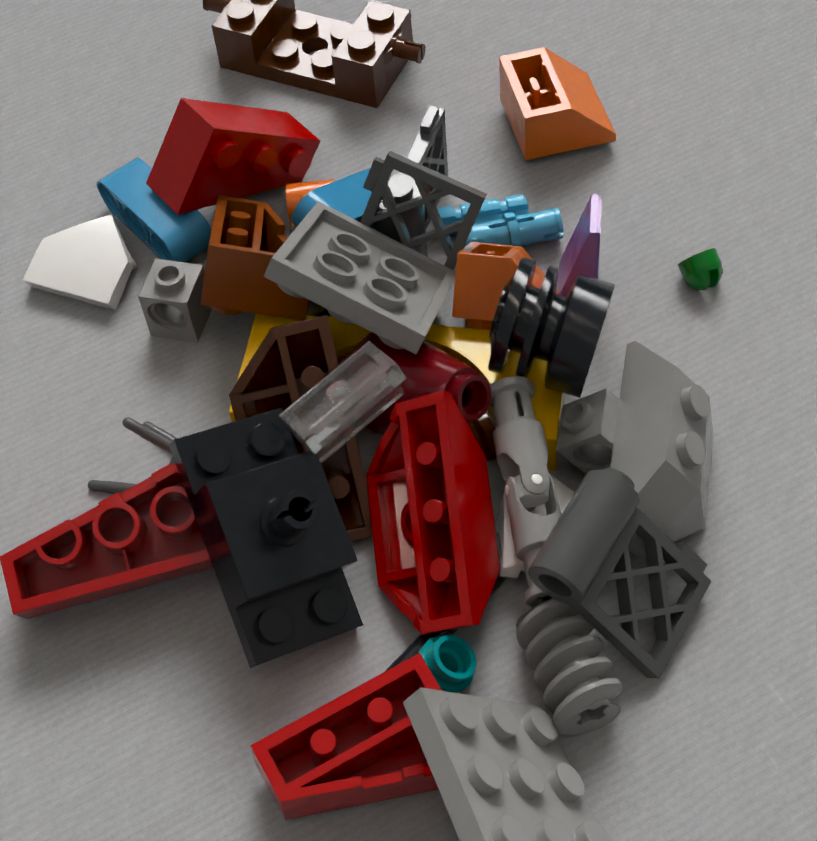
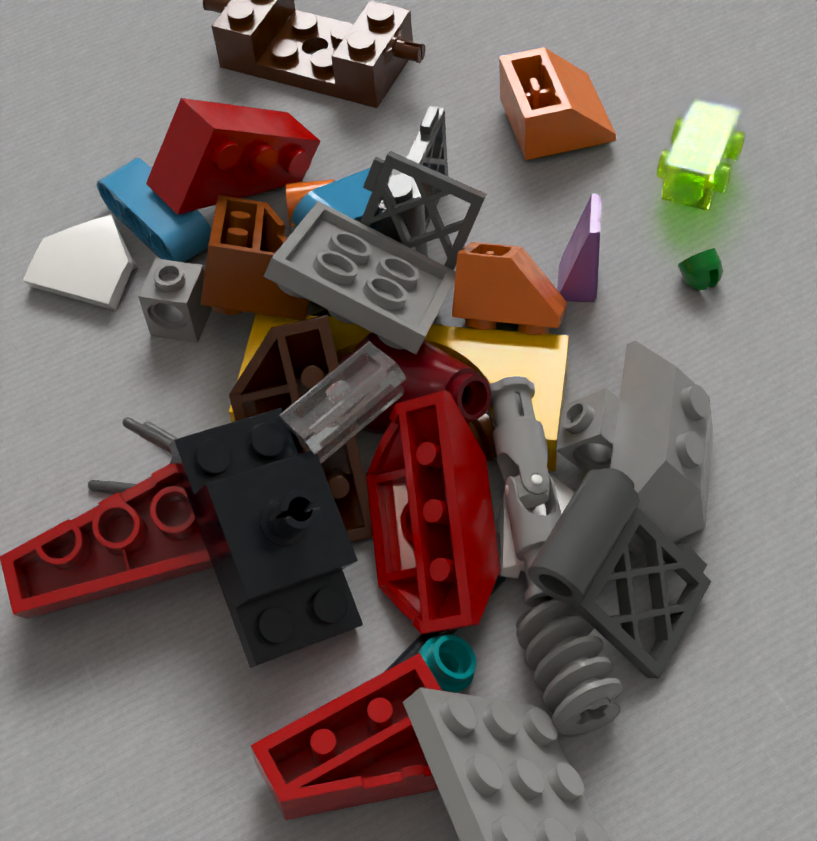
medium azure axle [437,194,529,235] -> none
medium azure pin [464,207,564,247] -> none
black wheel [488,257,615,398] -> none
none -> clear neon green brick [657,100,745,211]

